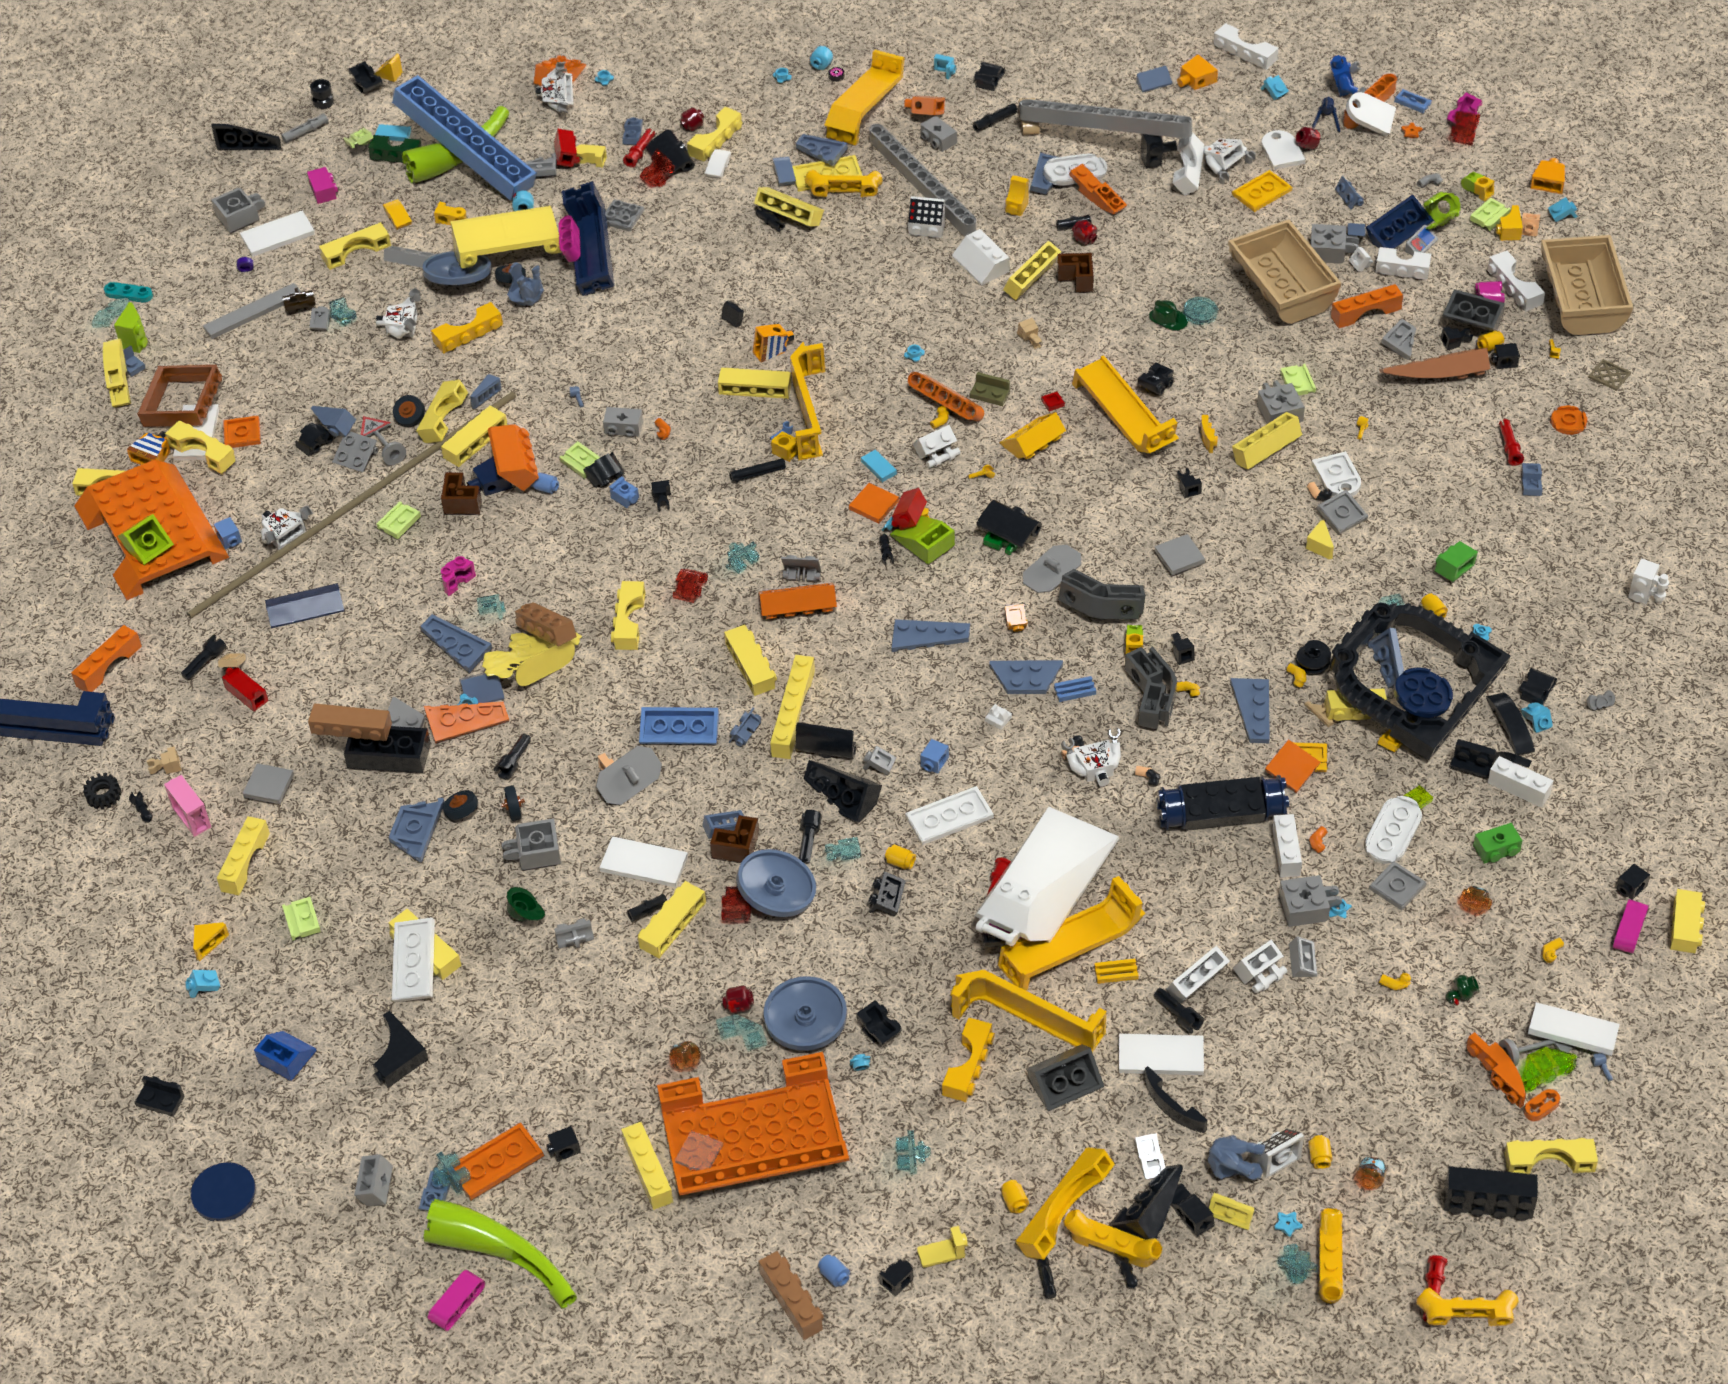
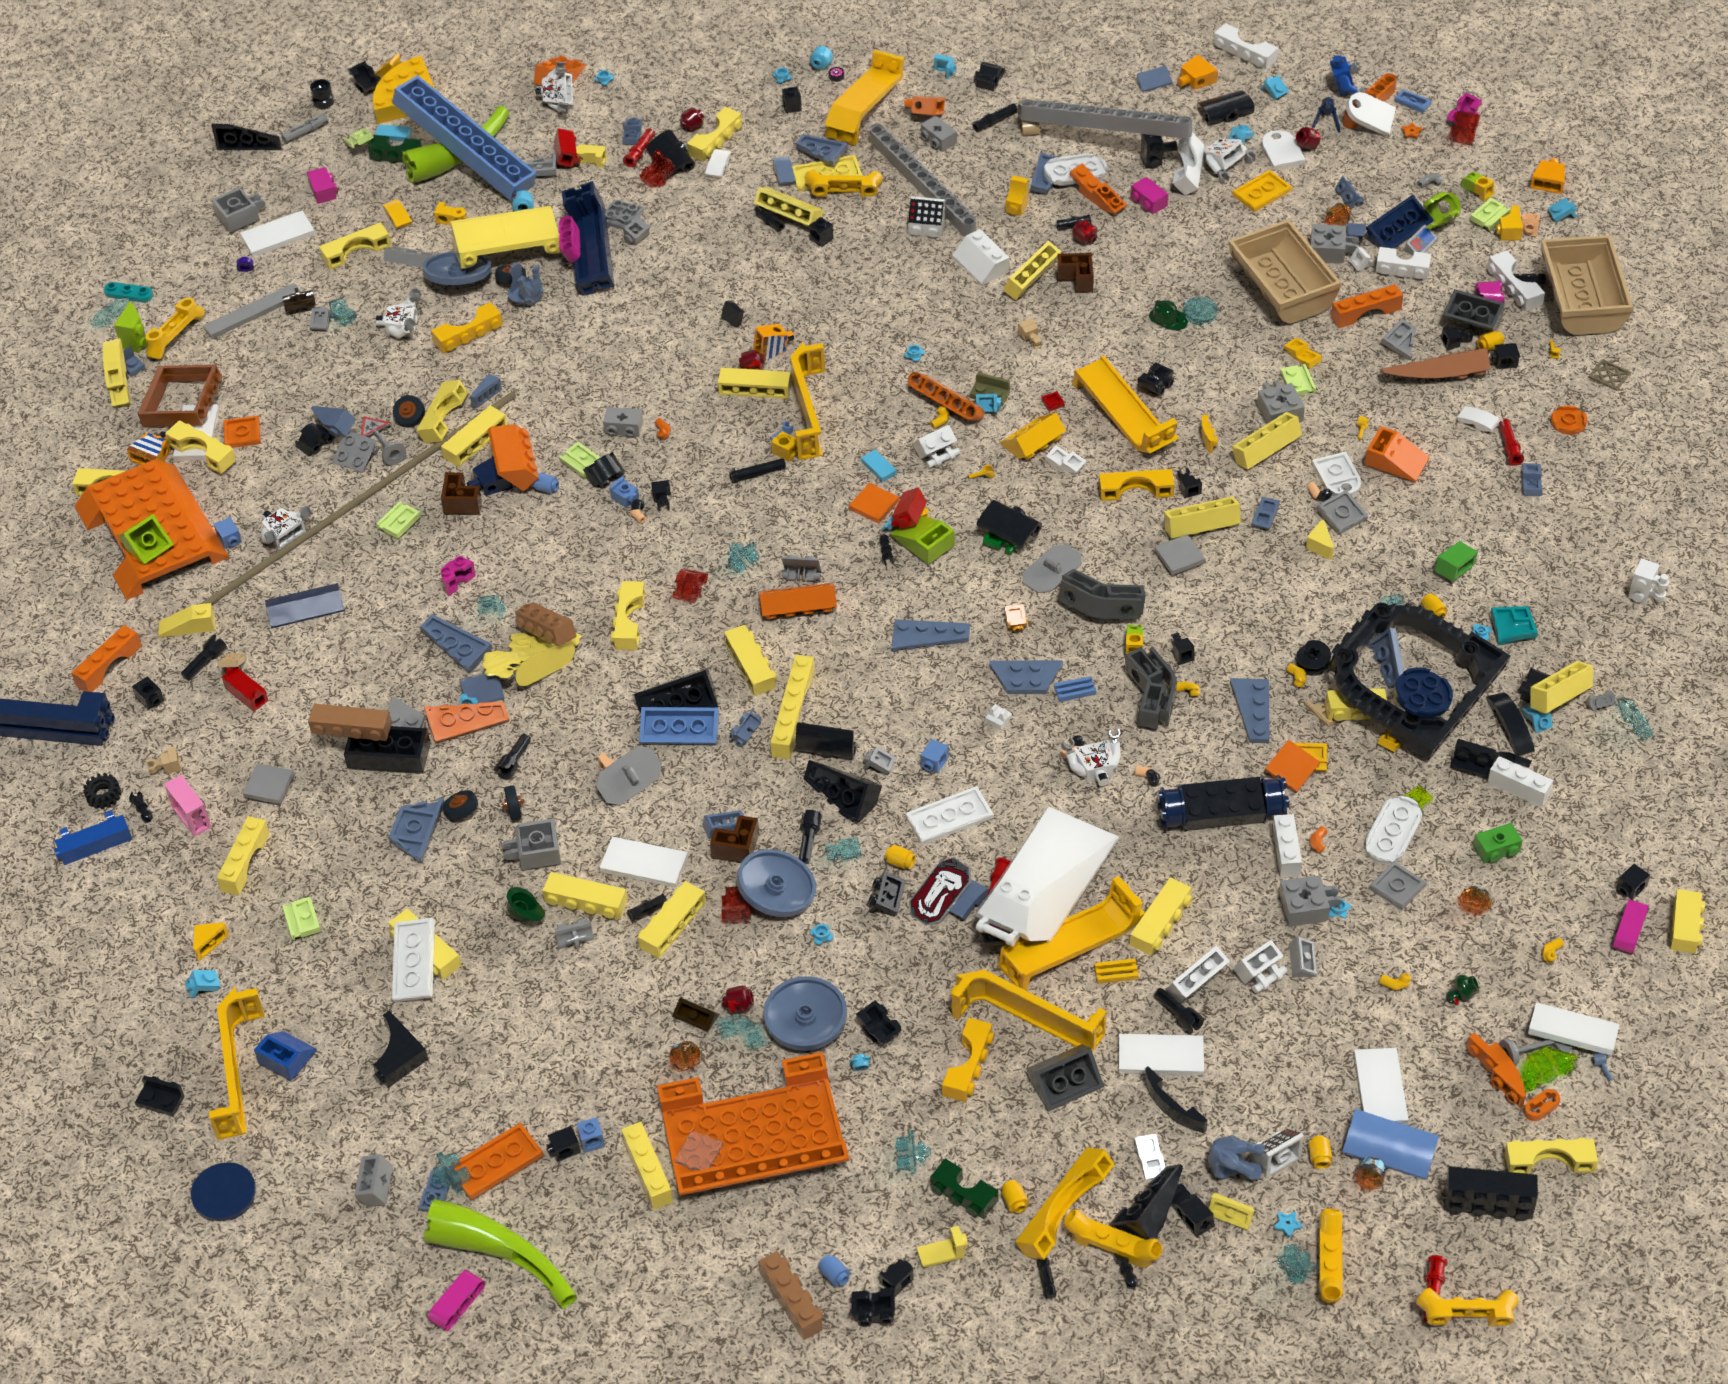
sand blue hand [570,386,584,408] -> none
none -> blue brick [54,810,132,865]
none -> black brick [132,676,164,710]
none -> yellow plate [145,298,204,359]
none -> light yellow slope [158,603,215,637]
none -> yellow panel [208,986,265,1140]
none -> yellow brick [373,55,435,124]
none -> light yellow brick [542,872,628,919]
none -> medium blue brick [577,1117,605,1153]
none -> light grey brick [624,216,650,245]
none -> arm [630,499,646,524]
none -> black wedge [634,668,718,712]
none -> dark brown slope [672,997,719,1032]
none -> dark red head [738,349,765,370]
none -> black brick [782,86,802,114]
none -> black brick [809,217,834,247]
none -> medium azure plate [810,924,833,945]
none -> black cylinder [851,1287,895,1327]
none -> shield [910,857,971,926]
none -> dark green arch [930,1158,999,1219]
none -> sand blue slope [949,880,989,920]
none -> medium azure bracket [976,394,1001,412]
none -> white slope [1045,445,1087,474]
none -> yellow arch [1099,469,1174,501]
none -> light yellow brick [1130,877,1193,956]
none -> dark pink brick [1131,177,1169,215]
none -> light yellow brick [1164,496,1241,539]
none -> black panel [1197,90,1255,125]
none -> medium azure bracket [1228,124,1255,145]
none -> sand blue slope [1252,497,1280,530]
none -> yellow slope [1284,337,1322,369]
none -> clear orange head [1325,202,1351,226]
none -> medium blue slope [1342,1109,1439,1180]
none -> white tile [1354,1048,1408,1124]
none -> orange slope [1365,426,1430,482]
none -> white slope [1457,406,1500,432]
none -> teal plate [1490,606,1538,646]
none -> black axle [1513,274,1546,284]
none -> light yellow brick [1530,661,1593,713]
none -> clear light blue tile [1617,697,1653,738]

